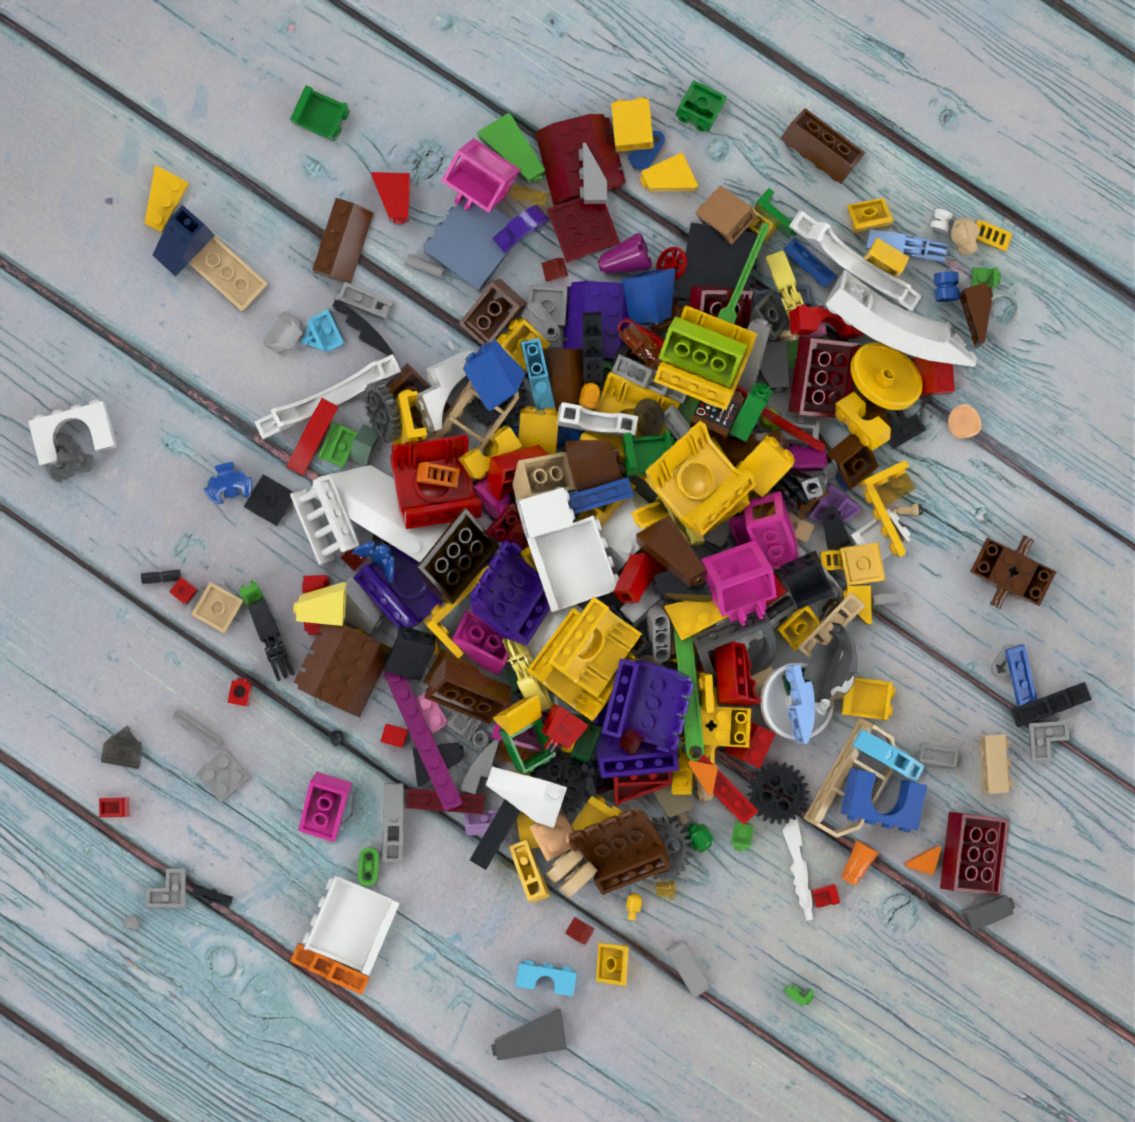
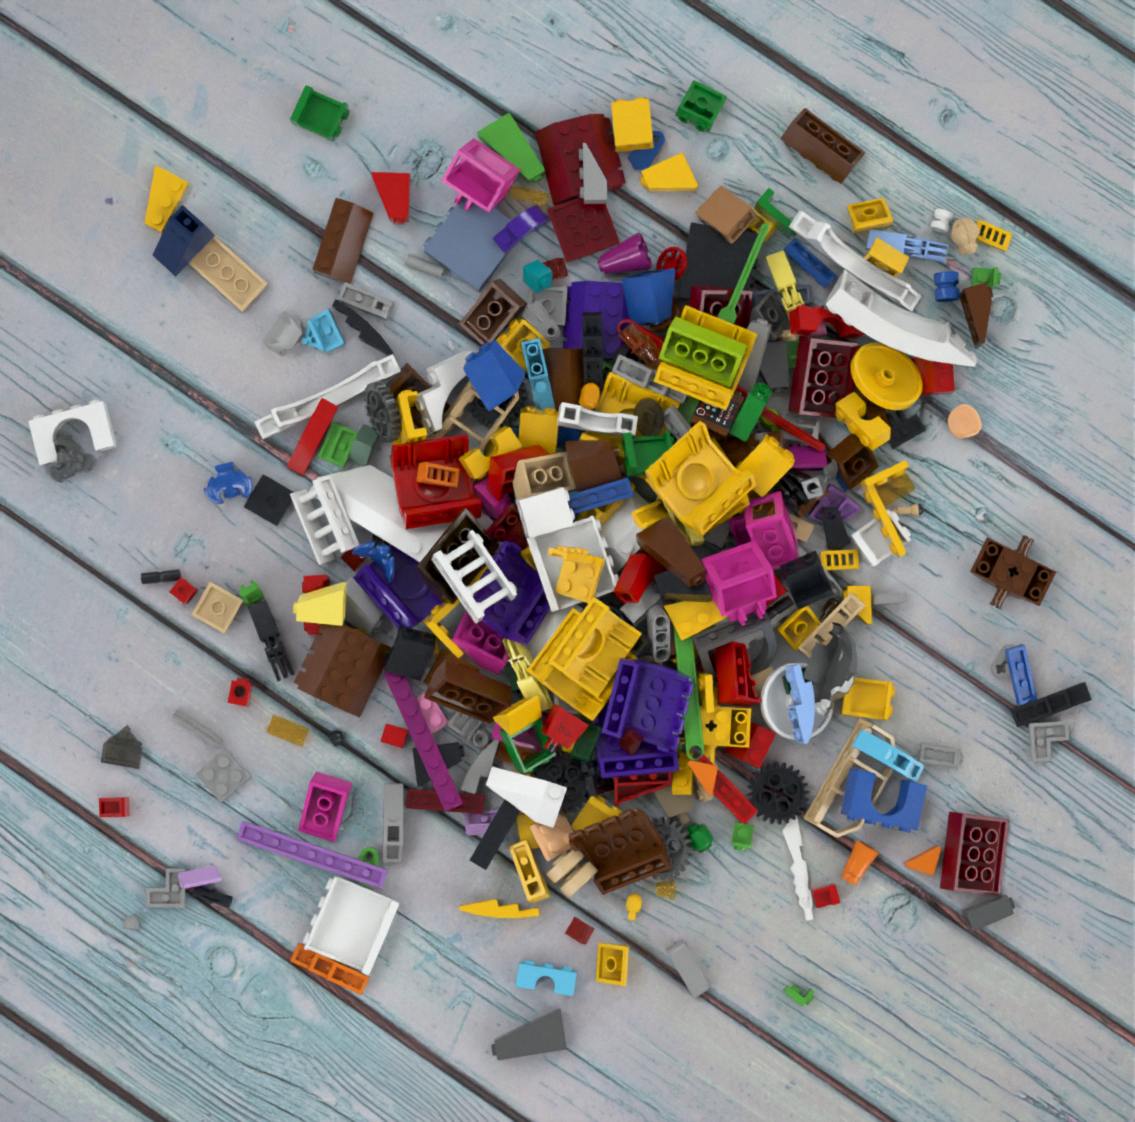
yellow tile [840,542,886,586] -> none
tan slope [979,734,1012,794] -> none
none -> lavender slope [178,866,222,889]
none -> medium lavender plate [237,821,388,889]
none -> clear yellow plate [266,715,309,747]
none -> white fence [431,530,517,623]
none -> yellow slope [459,898,540,918]
none -> teal brick [523,260,553,293]
none -> yellow bracket [548,545,605,603]

